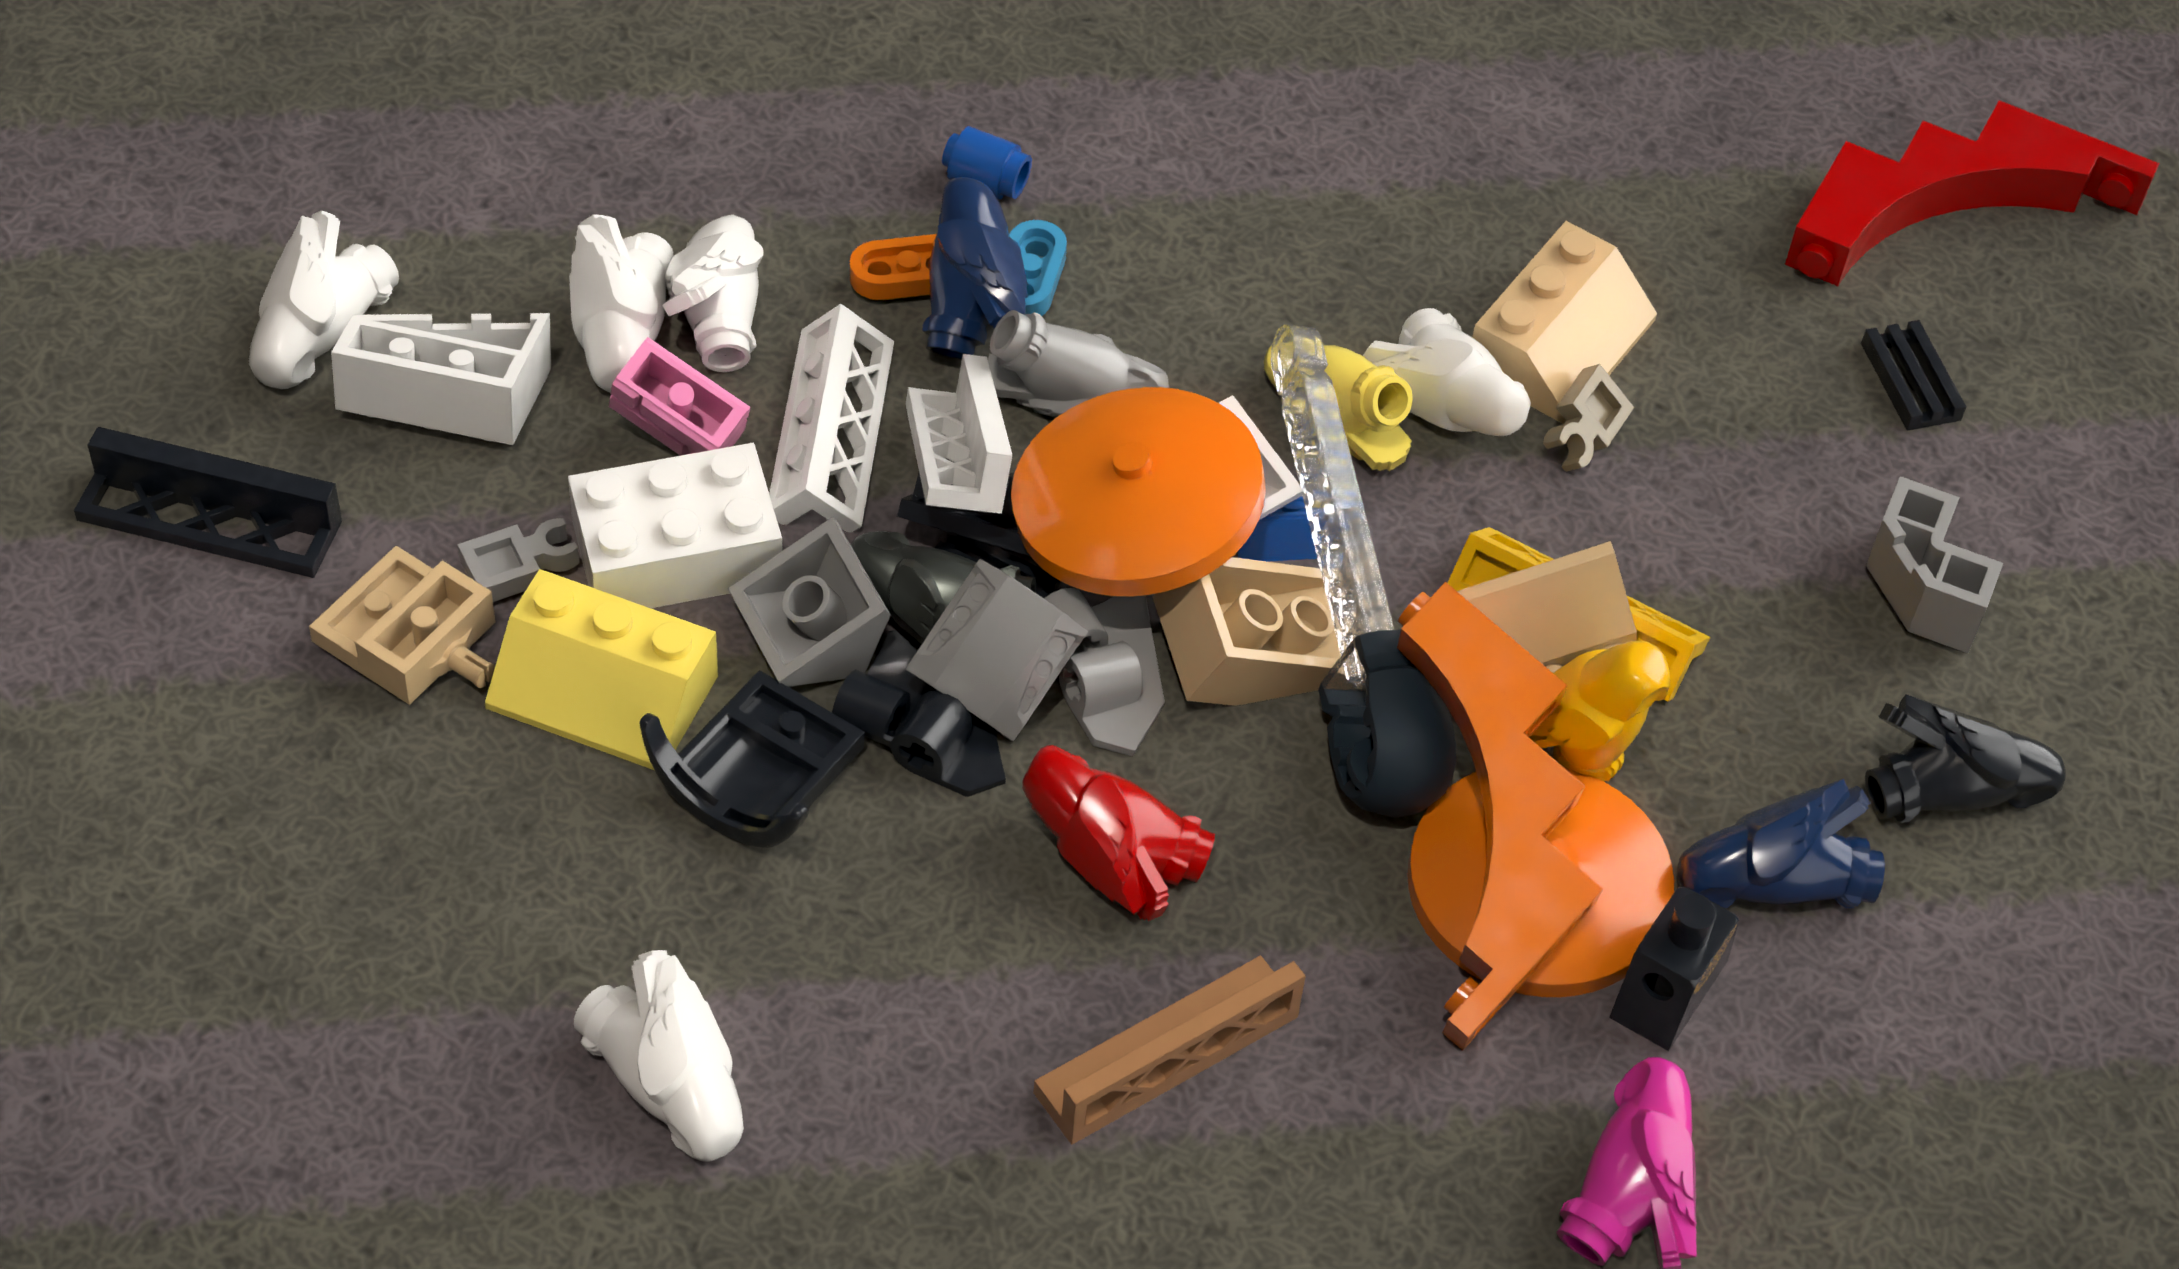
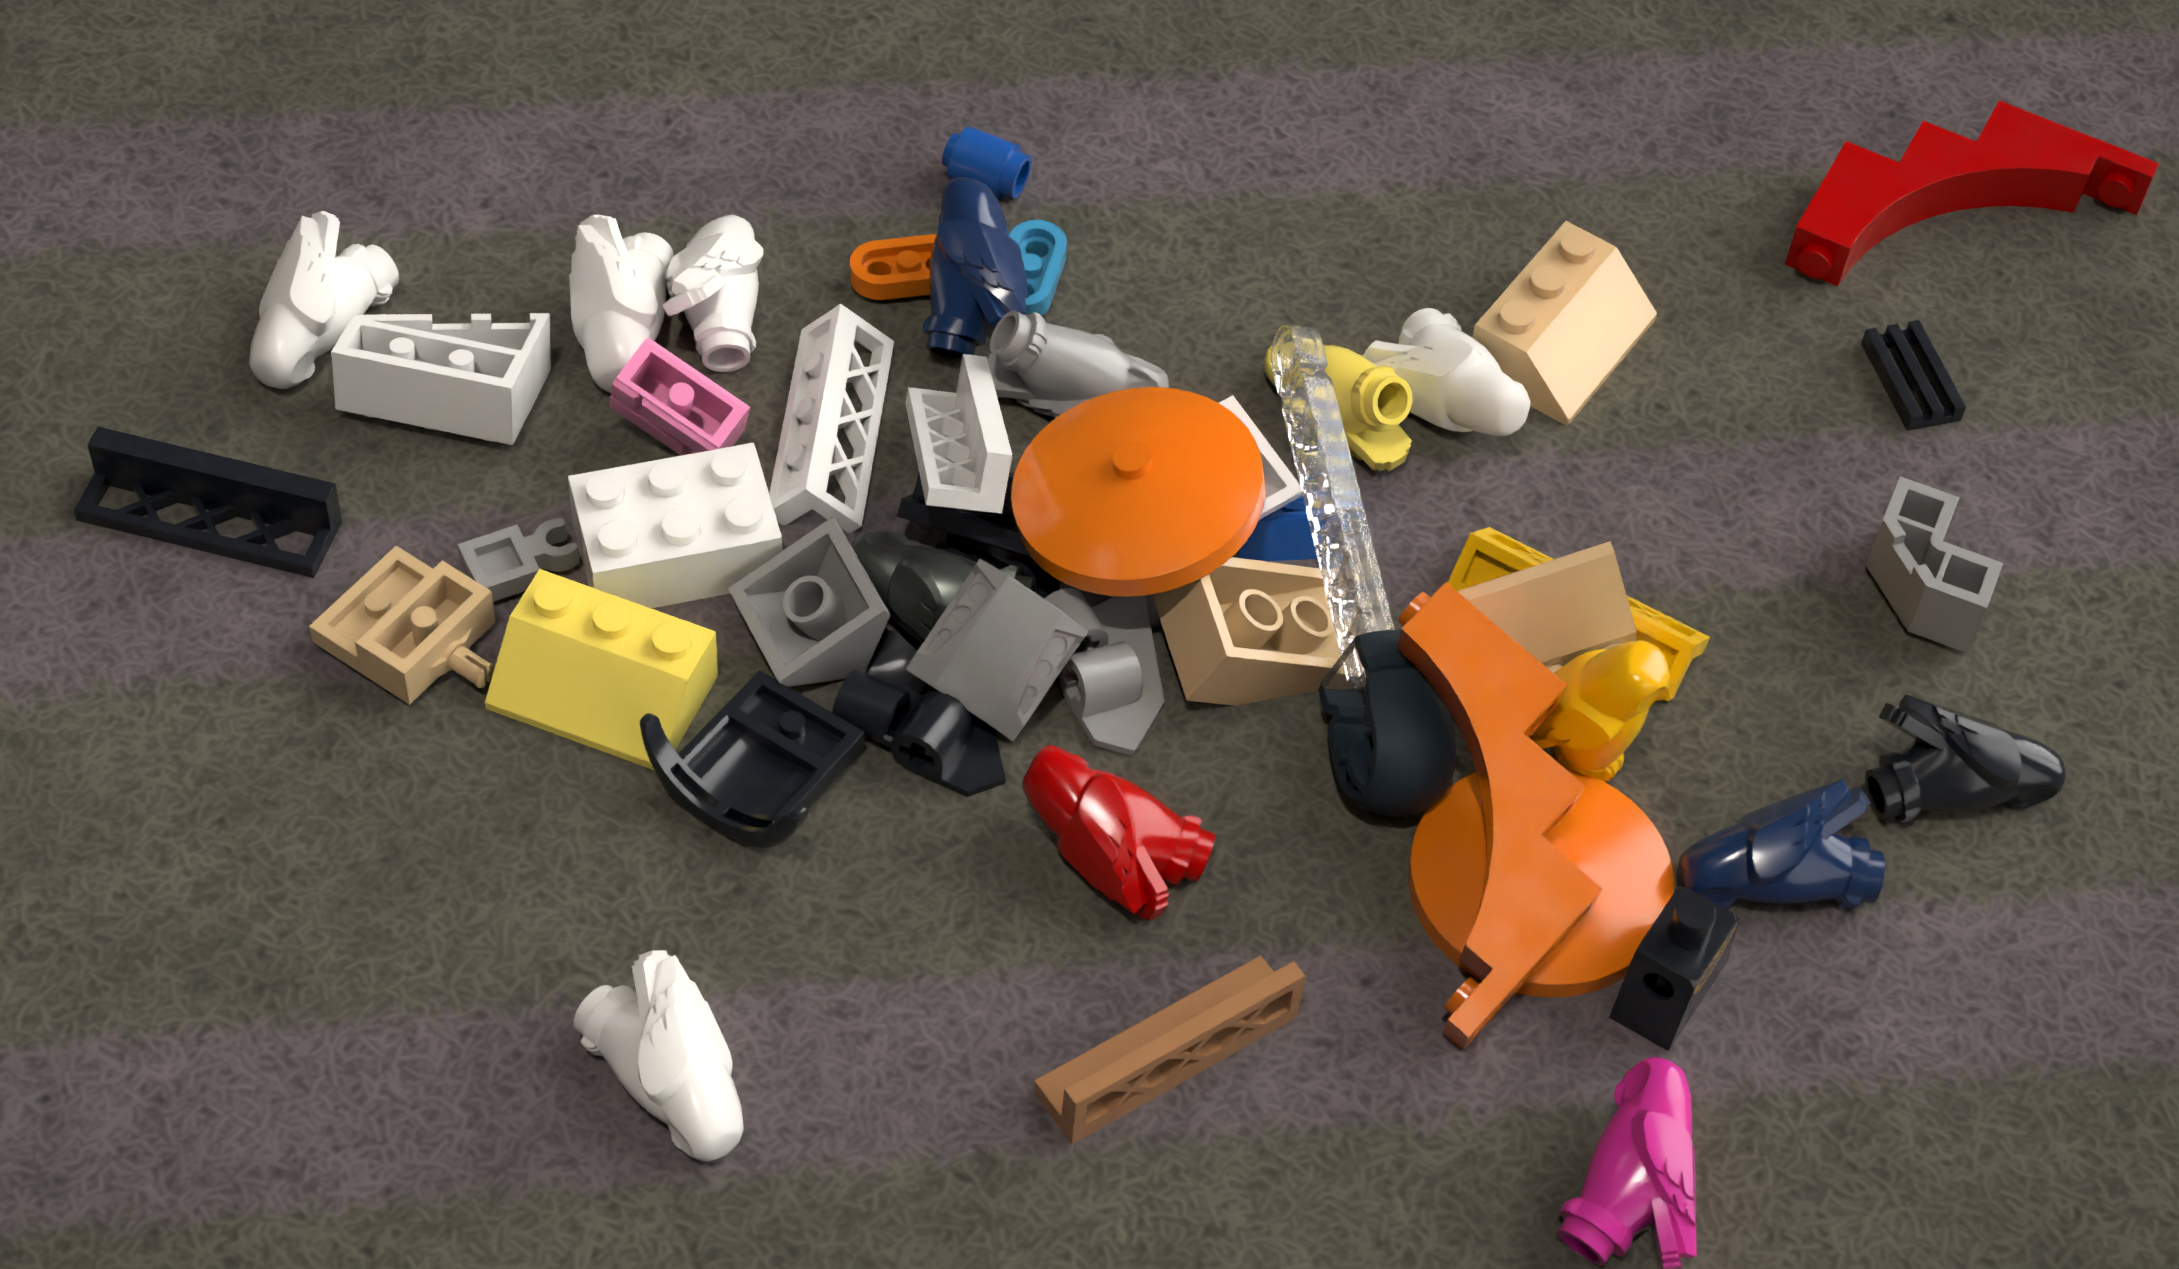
dark tan plate [1543,364,1634,472] -> none

